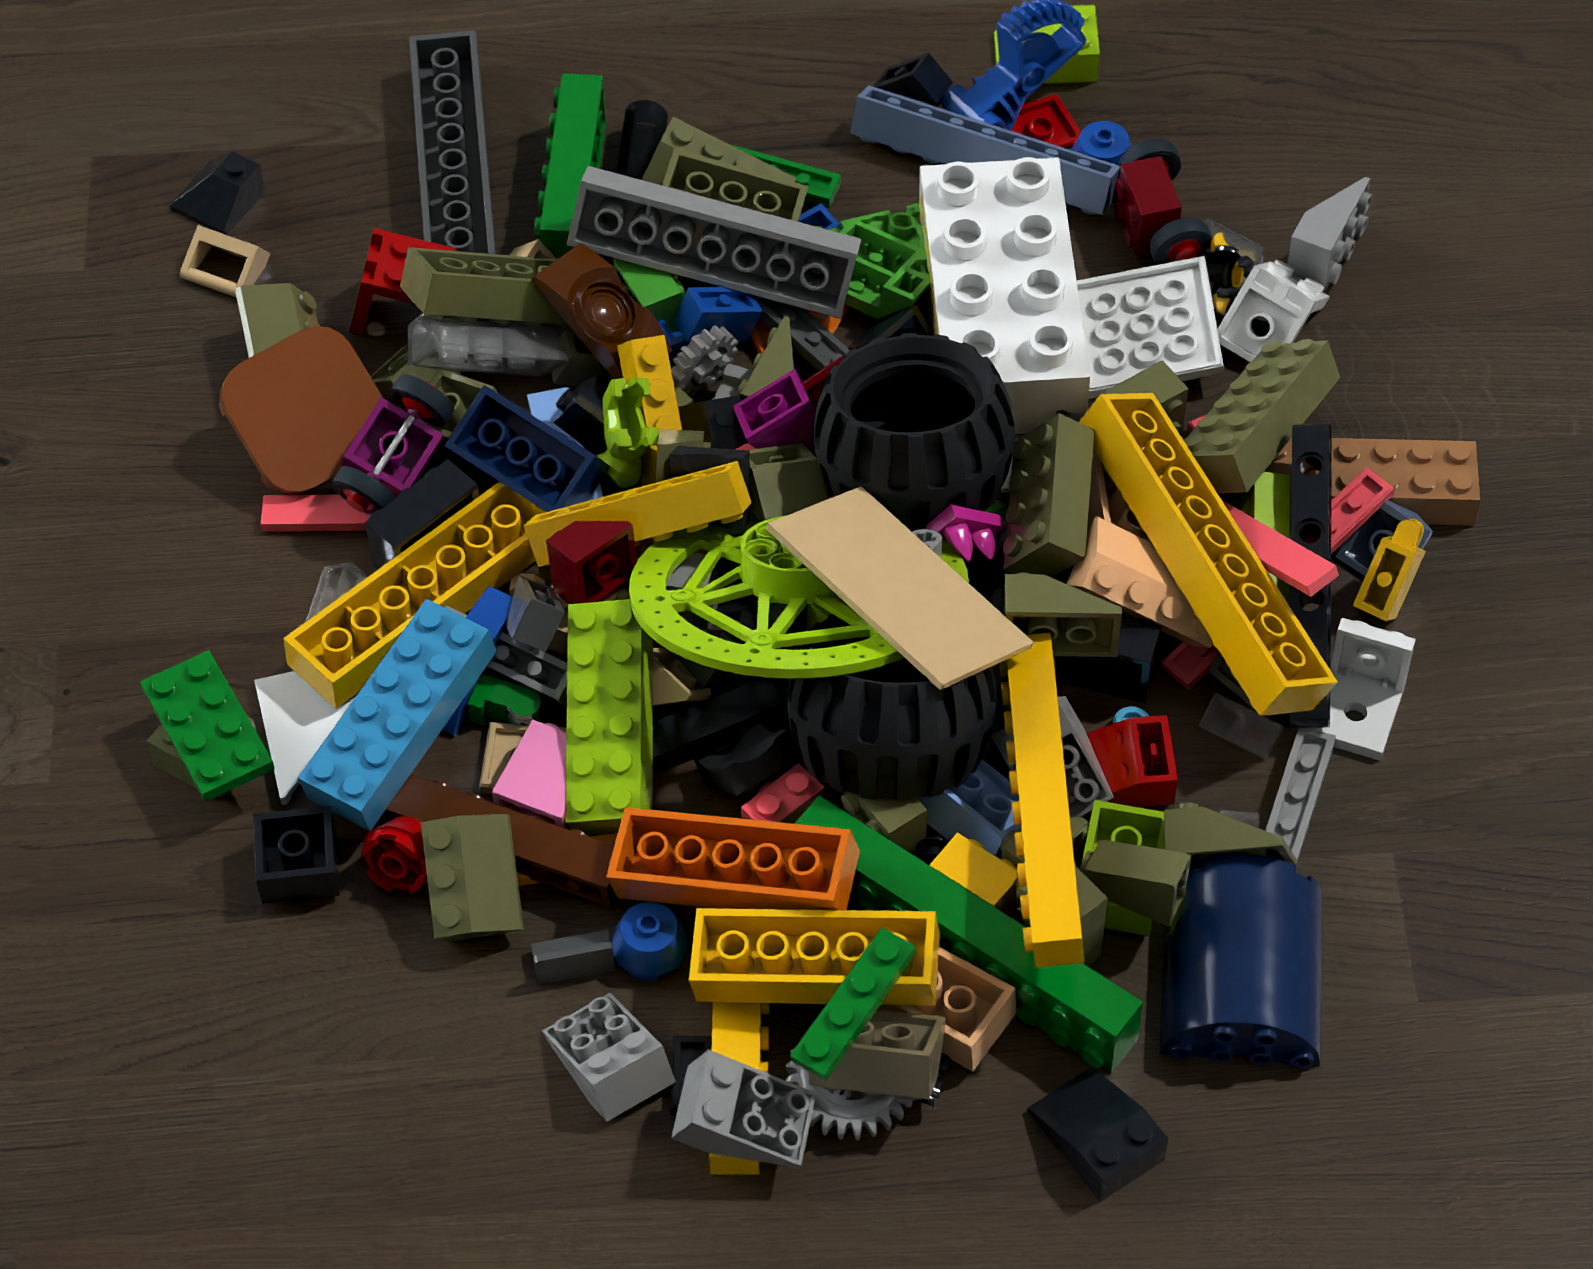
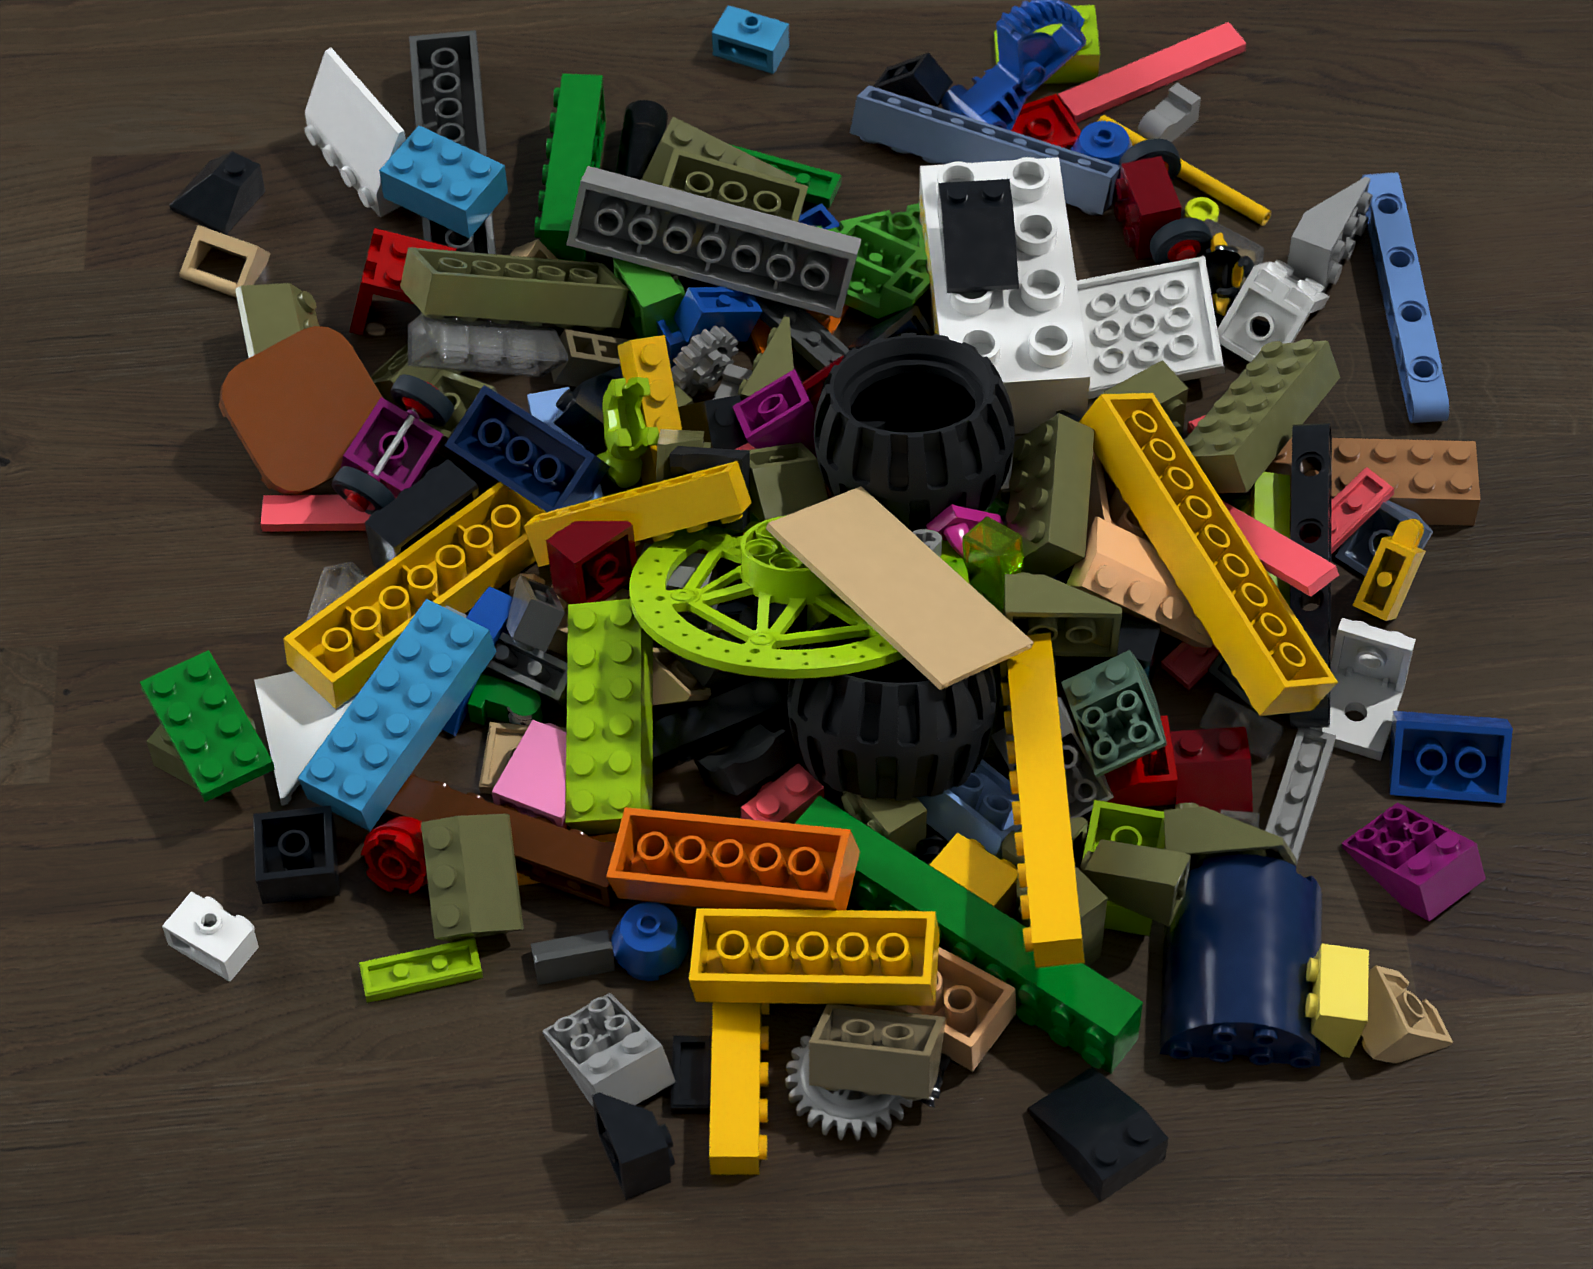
reddish brown slope [531,243,672,379] -> none
light grey slope [671,1050,816,1168] -> none
green plate [790,927,917,1082] -> none
none -> white brick [162,891,259,982]
none -> white slope [304,48,406,217]
none -> lime tile [359,938,483,1003]
none -> dark azure brick [379,125,508,238]
none -> black slope [592,1092,675,1200]
none -> dark azure brick [712,5,789,74]
none -> black slope [937,179,1019,293]
none -> clear neon green brick [962,516,1024,613]
none -> coral tile [1058,22,1246,123]
none -> sand green slope [1061,650,1167,777]
none -> yellow piece [1098,115,1272,226]
none -> light grey leg [1137,83,1201,142]
none -> dark red slope [1170,726,1253,817]
none -> neon yellow tile [1184,197,1219,230]
none -> light yellow slope [1305,943,1369,1058]
none -> magenta slope [1341,802,1486,921]
none -> medium blue beam [1361,172,1449,423]
none -> tan slope [1361,966,1453,1064]
none -> blue slope [1389,711,1513,803]

